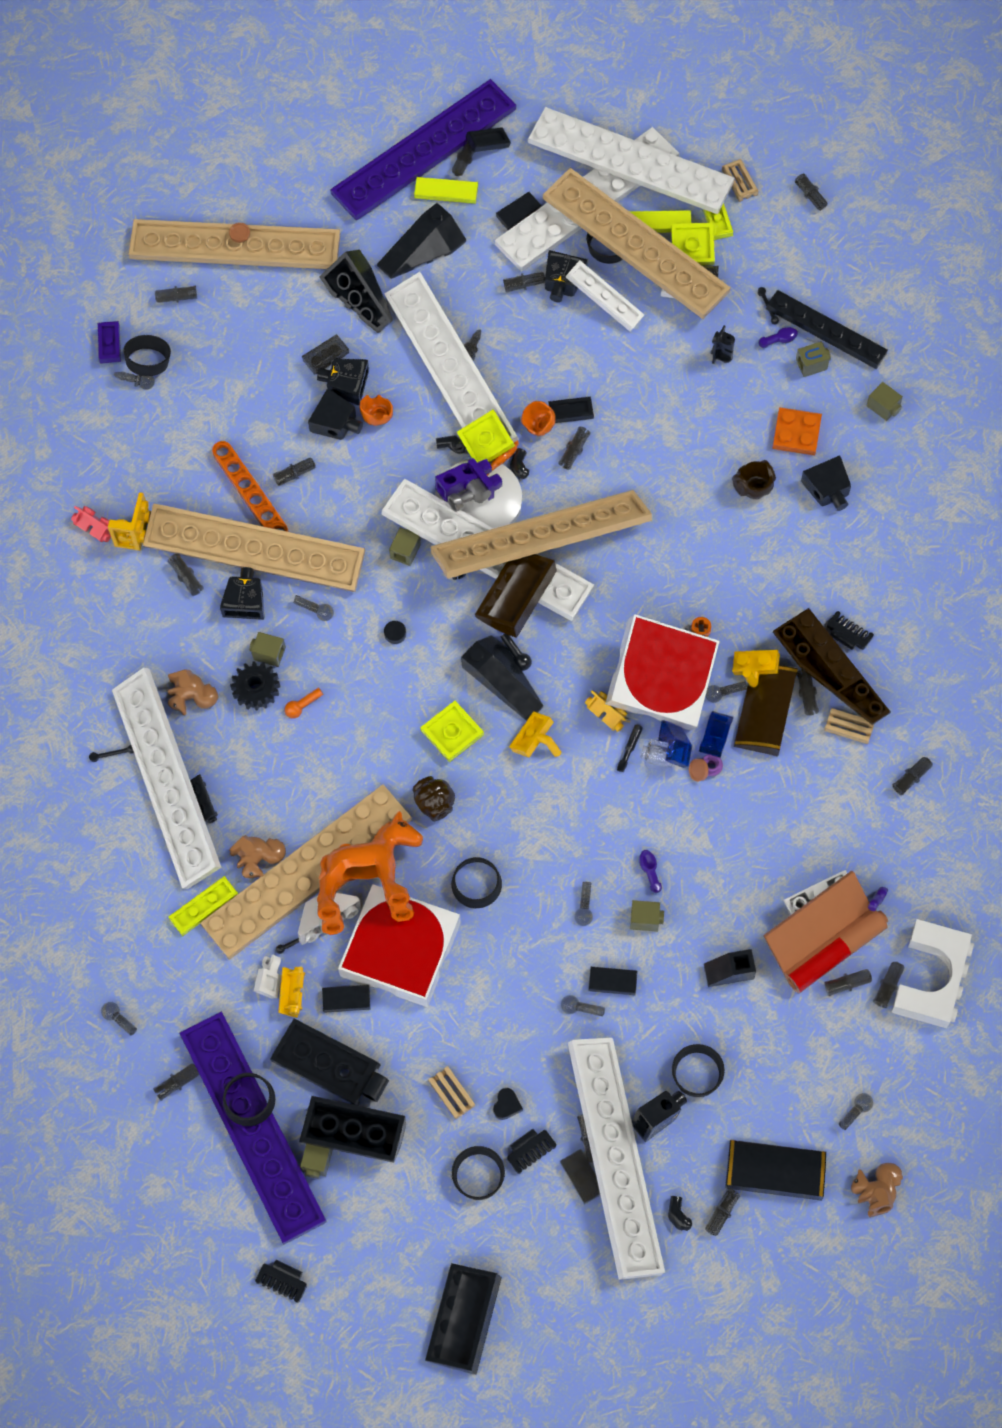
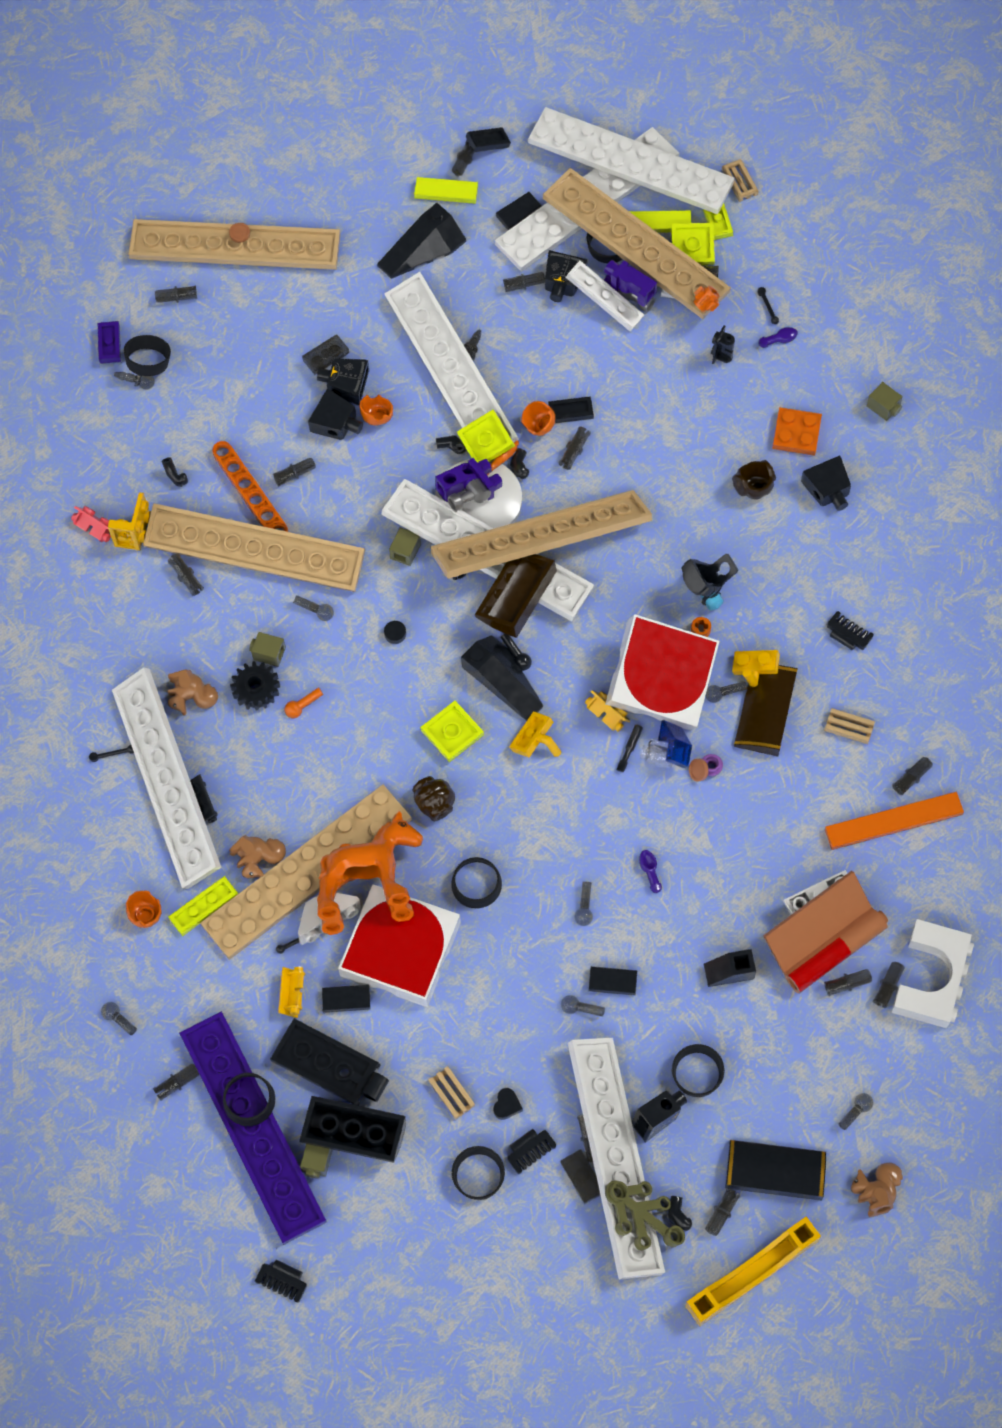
black torso [220,567,265,620] -> none
white plate [254,955,281,999] -> none
black wedge [319,249,393,333] -> none
dark purple plate [330,79,516,221] -> none
black slope [425,1263,502,1375] -> none
olive brick [630,900,664,932] -> none
clear blue slope [699,711,734,758] -> none
black plate [766,290,888,369] -> none
dark brown wedge [773,608,891,725] -> none
clear smoke axle [795,173,828,211] -> none
olive brick [796,341,831,377] -> none
clear smoke pin [797,669,819,715] -> none
dark purple piece [868,887,888,911] -> none
none -> orange hair [126,890,162,928]
none -> black arm [162,457,188,487]
none -> dark purple hips [604,260,657,313]
none -> olive plant [605,1180,685,1251]
none -> black piece [681,554,738,611]
none -> yellow arch [685,1216,821,1327]
none -> orange gear [694,285,720,312]
none -> orange tile [825,791,964,850]

